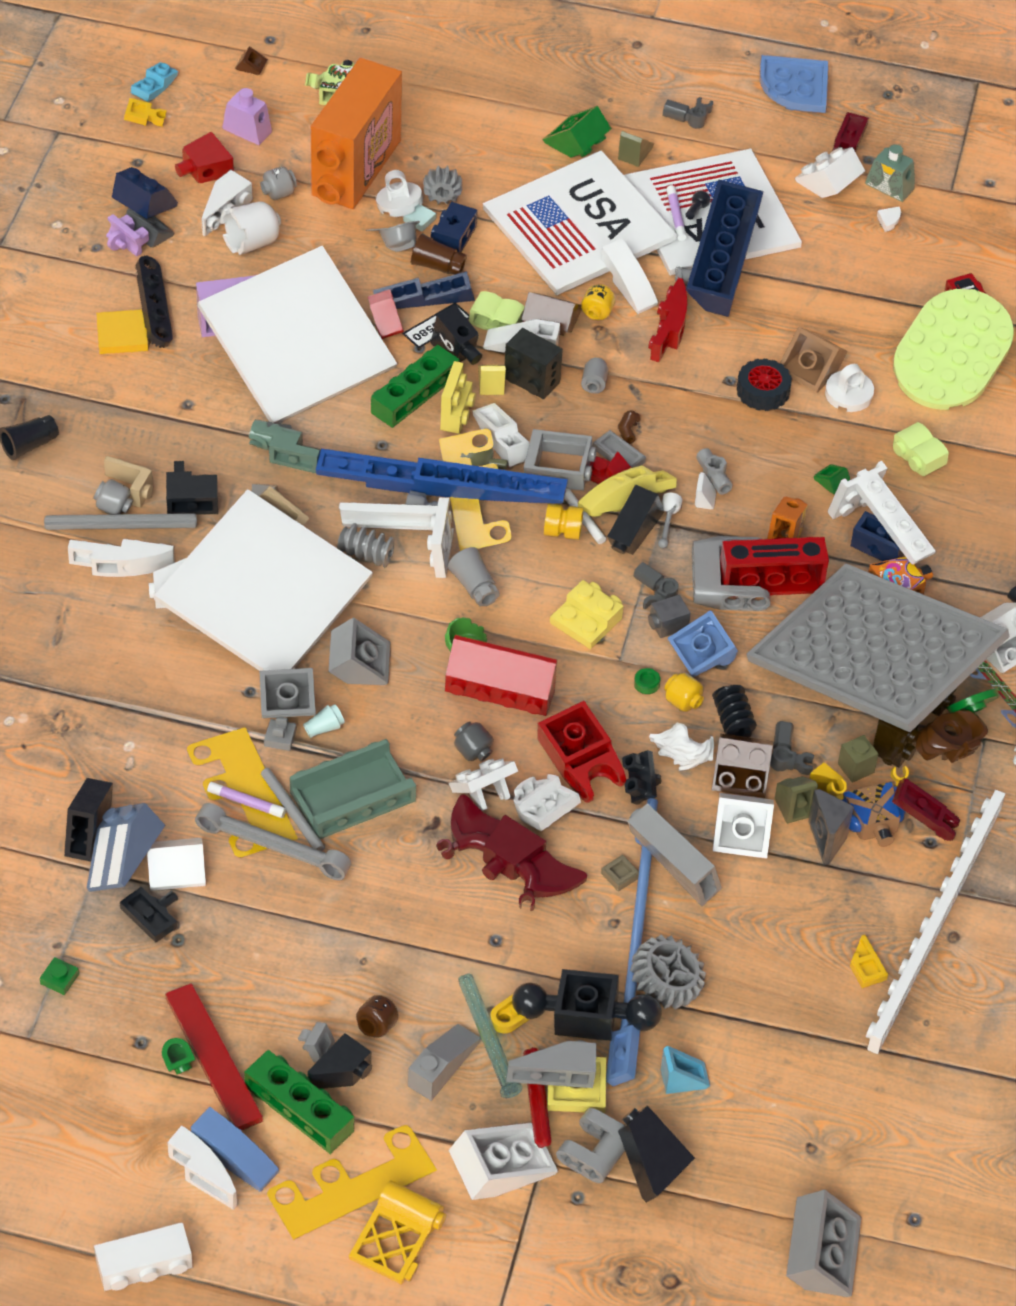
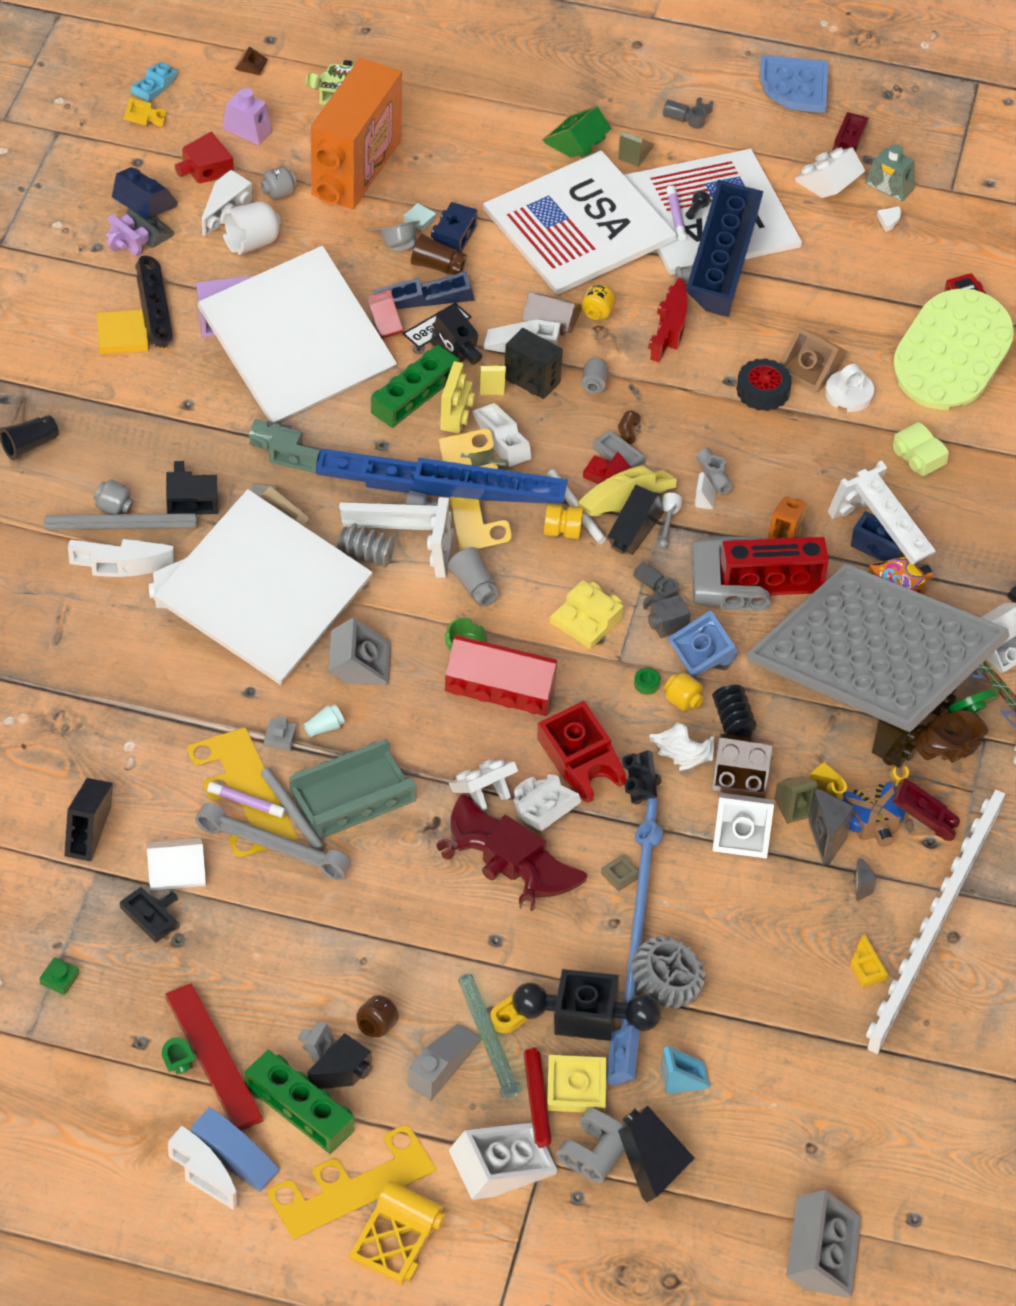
sand blue slope [87,803,165,892] -> none
white brick [94,1222,193,1291] -> none
tan bracket [104,456,153,508] -> none
light grey slope [259,668,316,718] -> none
white tile [376,170,423,217] -> none
light grey gear [423,165,462,205] -> none
dark grey head [454,721,494,762] -> none
yellowish green brick [469,291,525,330] -> none
light grey slope [506,1040,596,1088] -> none
light grey window [524,429,596,491] -> none
white slope [601,238,658,314] -> none
light grey slope [627,803,722,906] -> none
dark grey bar [770,721,814,775] -> none
green slope [813,464,851,495] -> none
olive brick [838,735,878,783] -> none
none -> flat silver slope [854,858,877,901]

